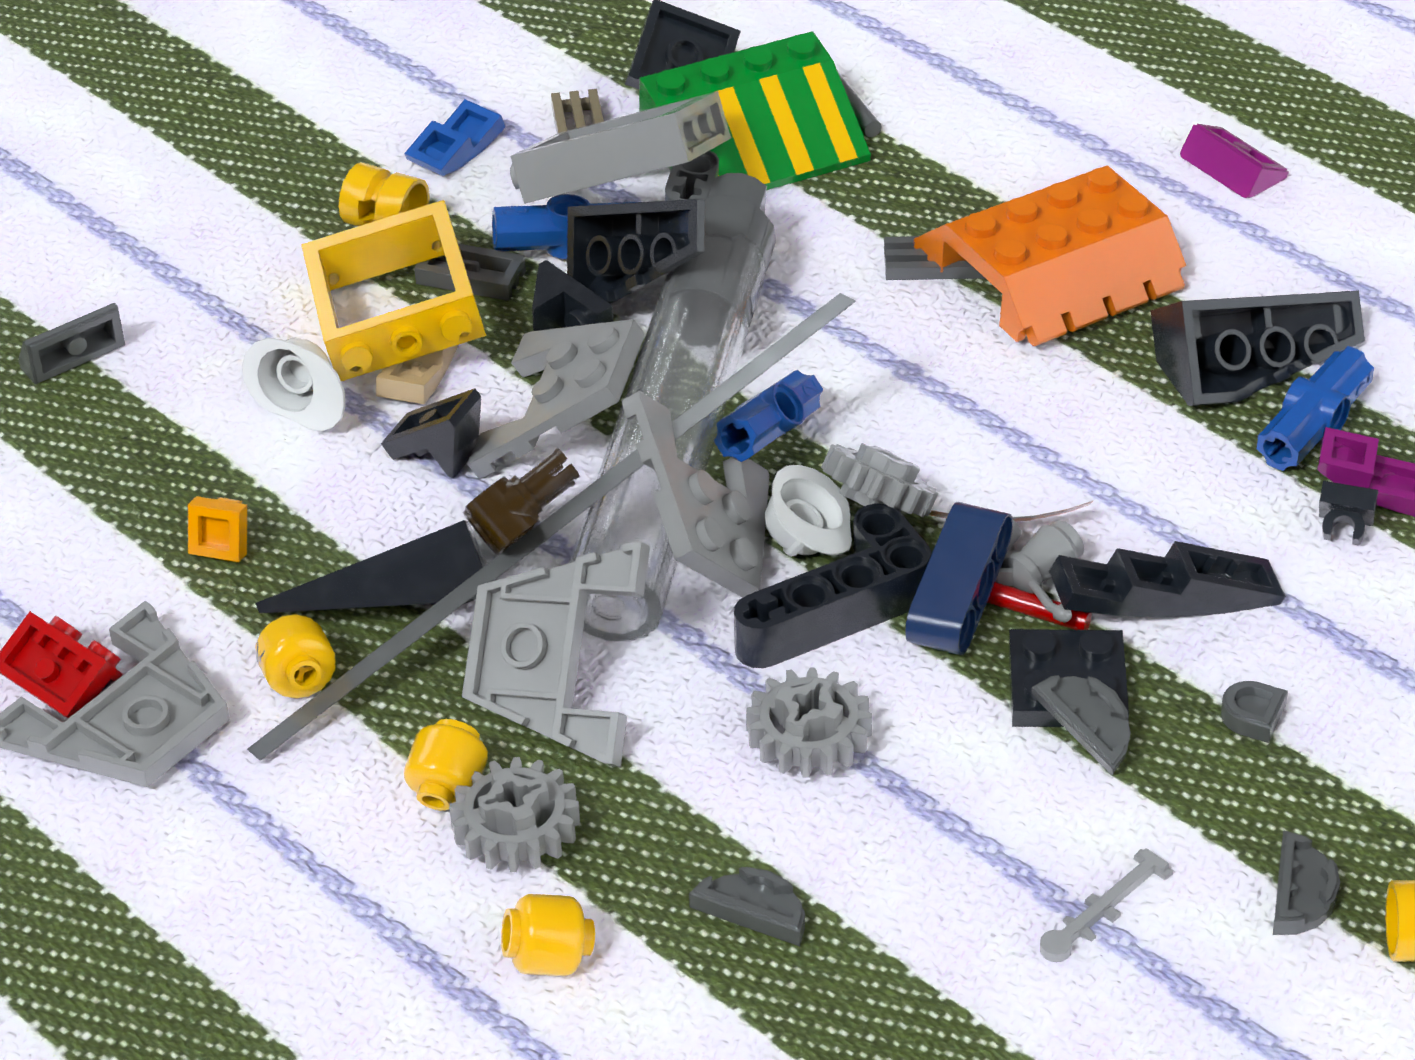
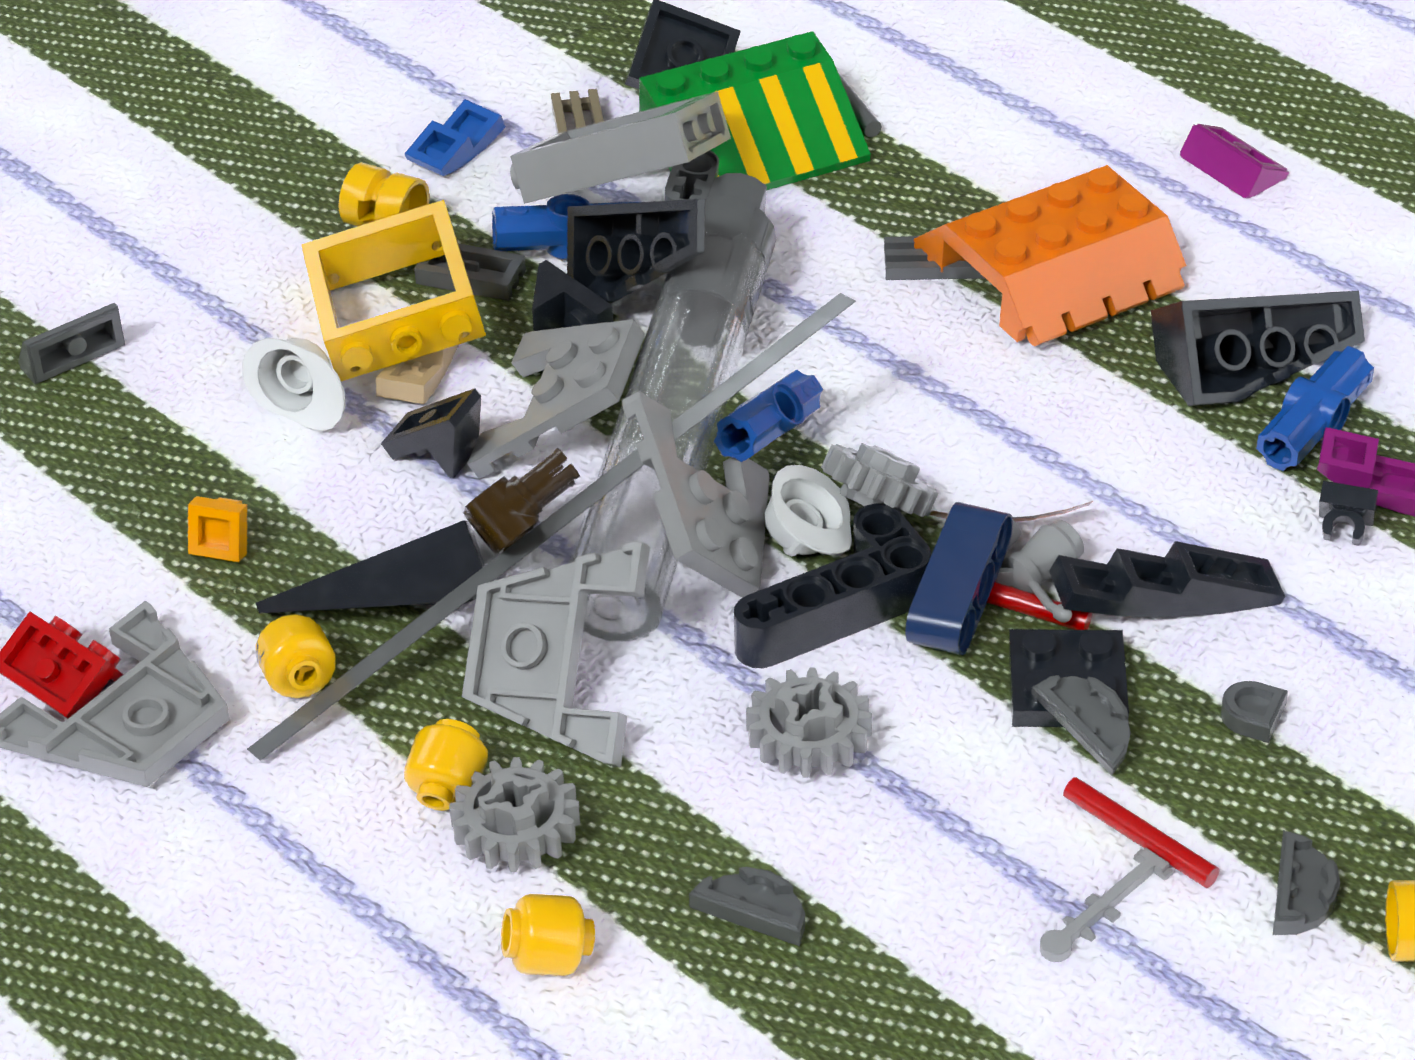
none -> red bar [1063,777,1220,888]

